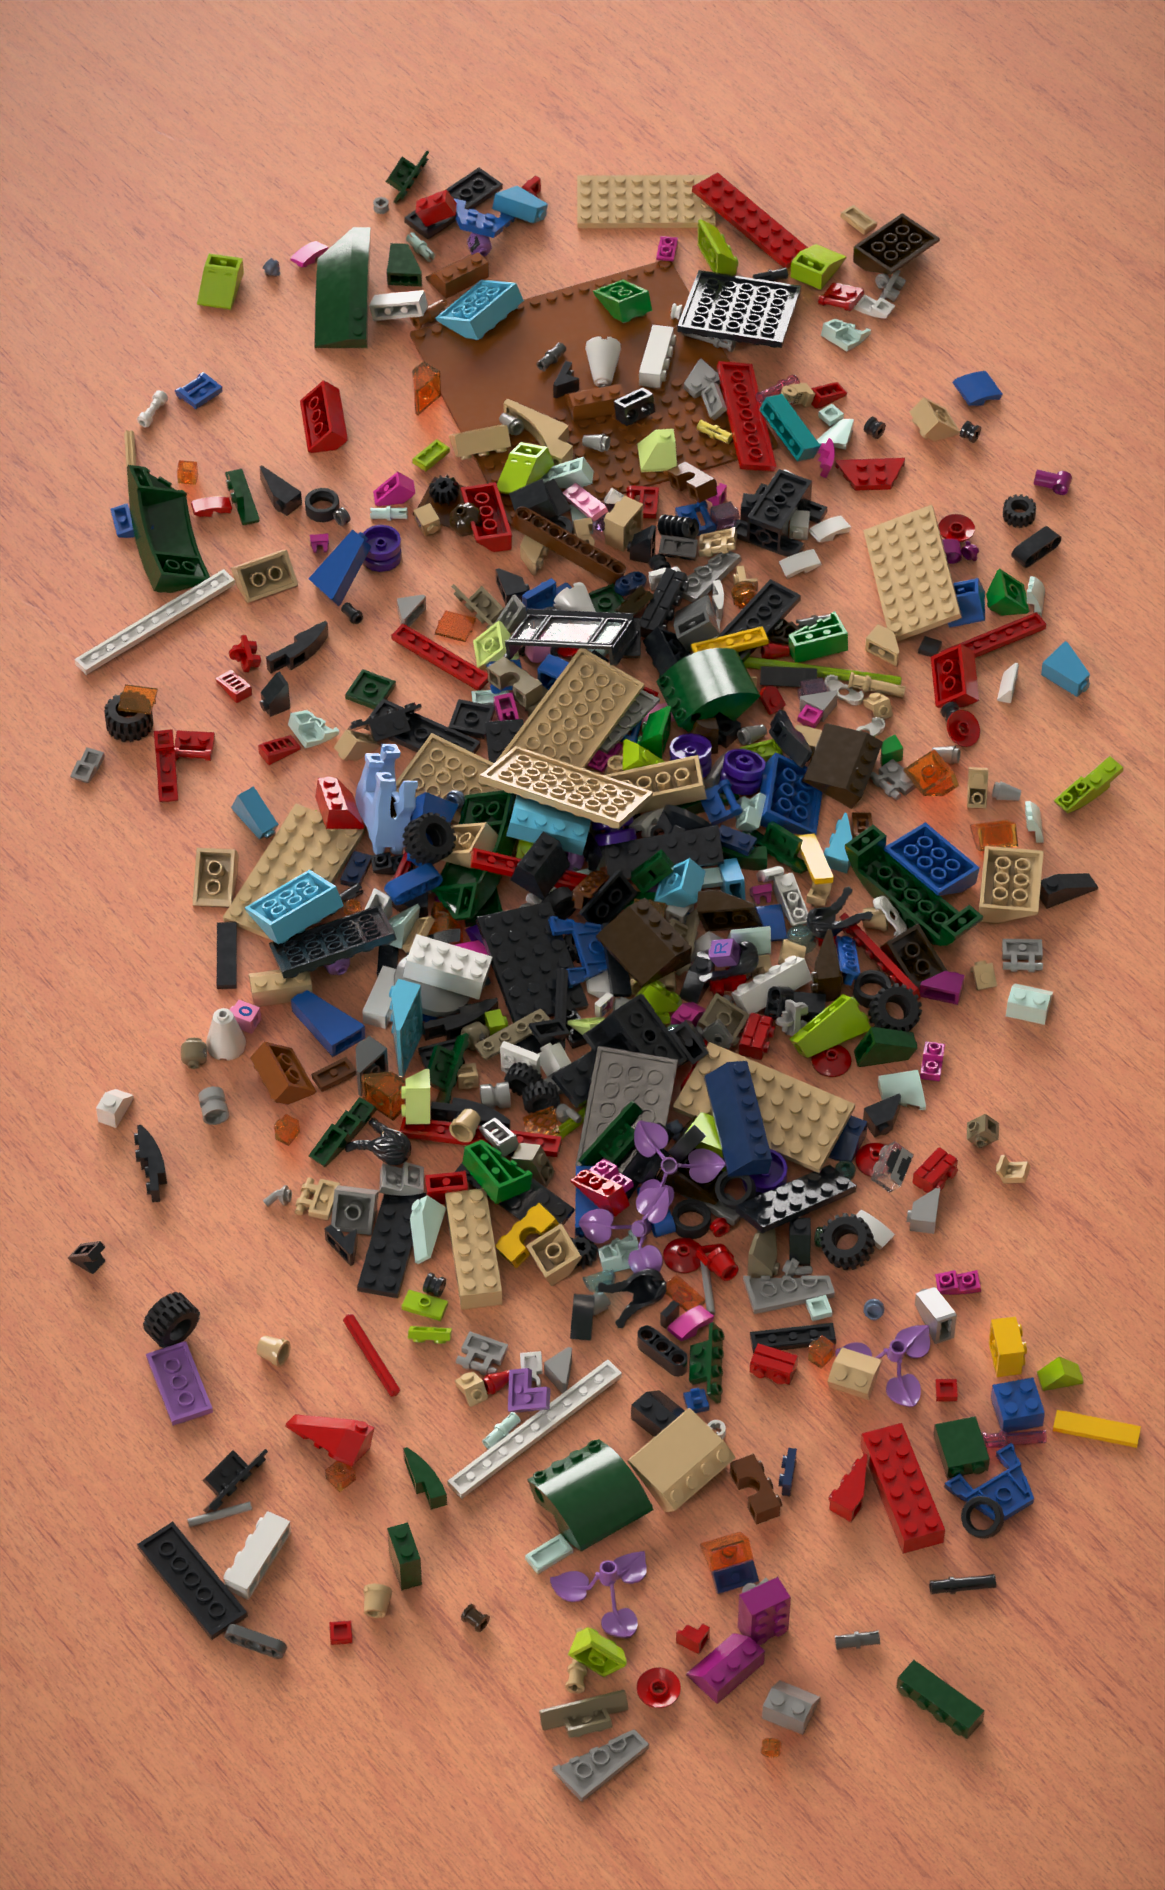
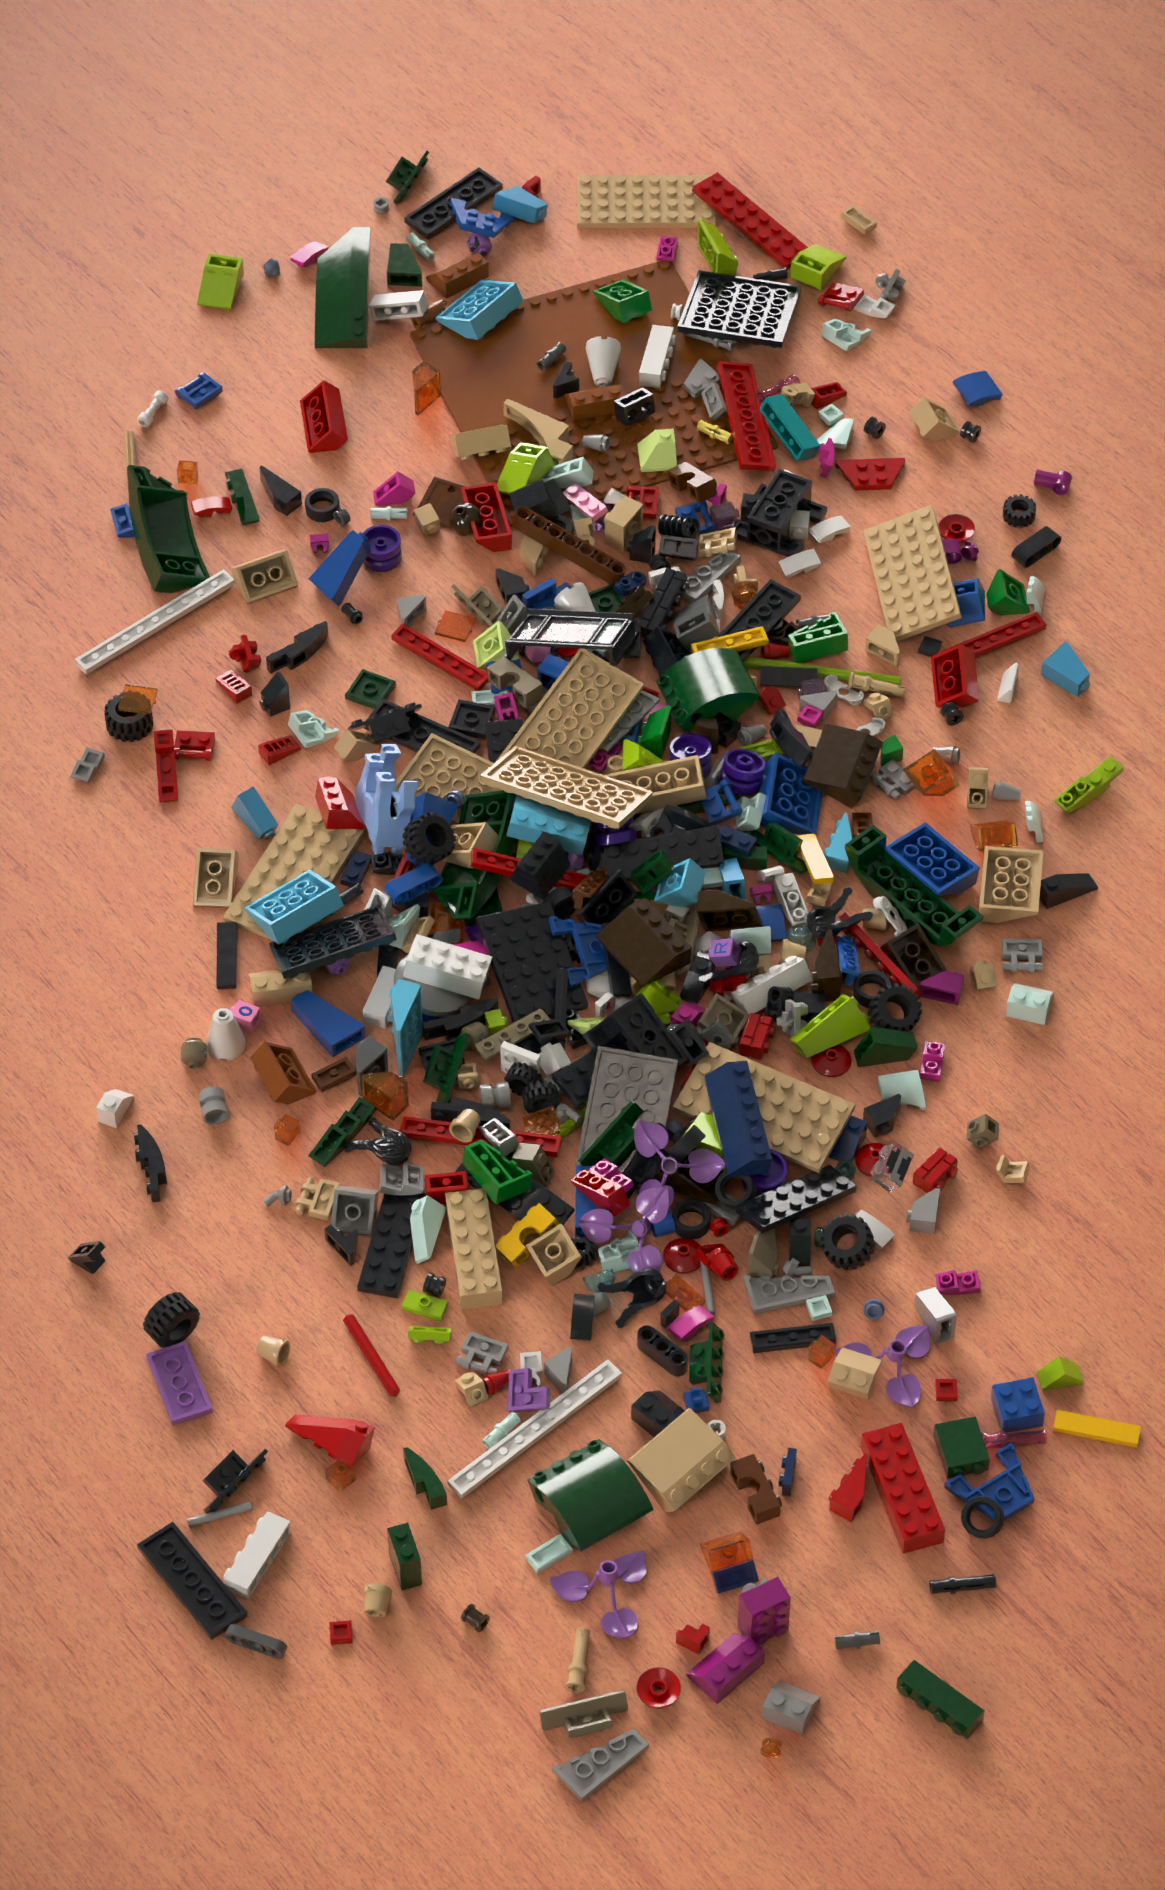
clear orange plate [343,899,362,916] -> none
yellowish green slope [401,1069,430,1124] -> none
lime plate [412,439,450,472] -> none
red brick [415,189,457,226] -> none
black gear [429,474,460,506] -> none
light grey cone [499,413,524,435] -> none
lime slope [568,1627,627,1677] -> none
red brick [750,1343,798,1385] -> none
dark brown slope [853,213,940,275] -> none
red dish [947,710,980,747] -> none
yellow brick [988,1316,1027,1377] -> none

